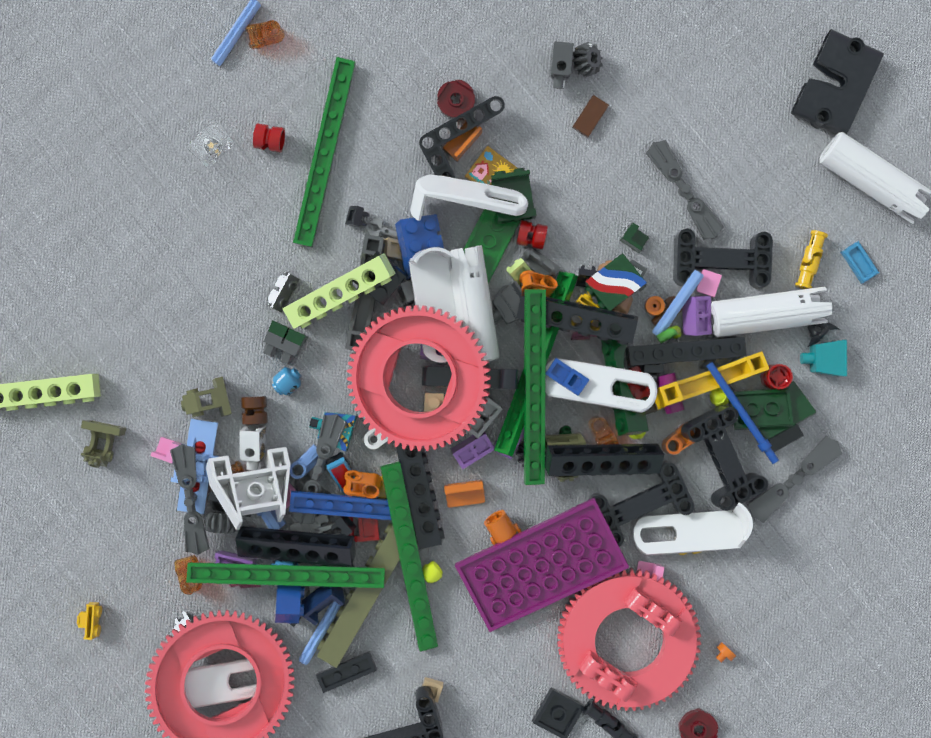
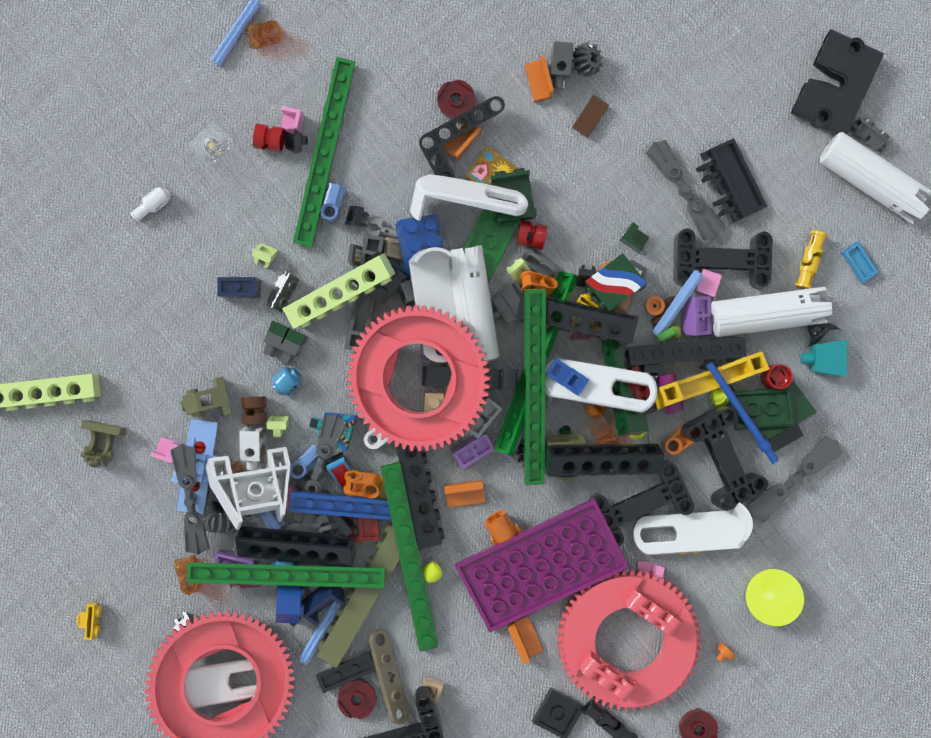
none -> white arm [130,187,171,222]
none -> dark blue panel [217,277,261,298]
none -> yellowish green tile [252,243,278,268]
none -> yellowish green tile [267,416,289,437]
none -> bright pink panel [281,106,304,133]
none -> black tile [284,128,308,153]
none -> medium blue piece [321,183,346,224]
none -> dark red plate [338,678,377,719]
none -> slope [348,244,363,266]
none -> dark tan piece [368,630,409,725]
none -> orange panel [507,616,543,664]
none -> orange panel [525,55,554,103]
none -> orange tile [585,403,606,417]
none -> black hinge [696,138,768,223]
none -> neon yellow piece [745,569,804,627]
none -> dark grey hinge [851,117,891,152]

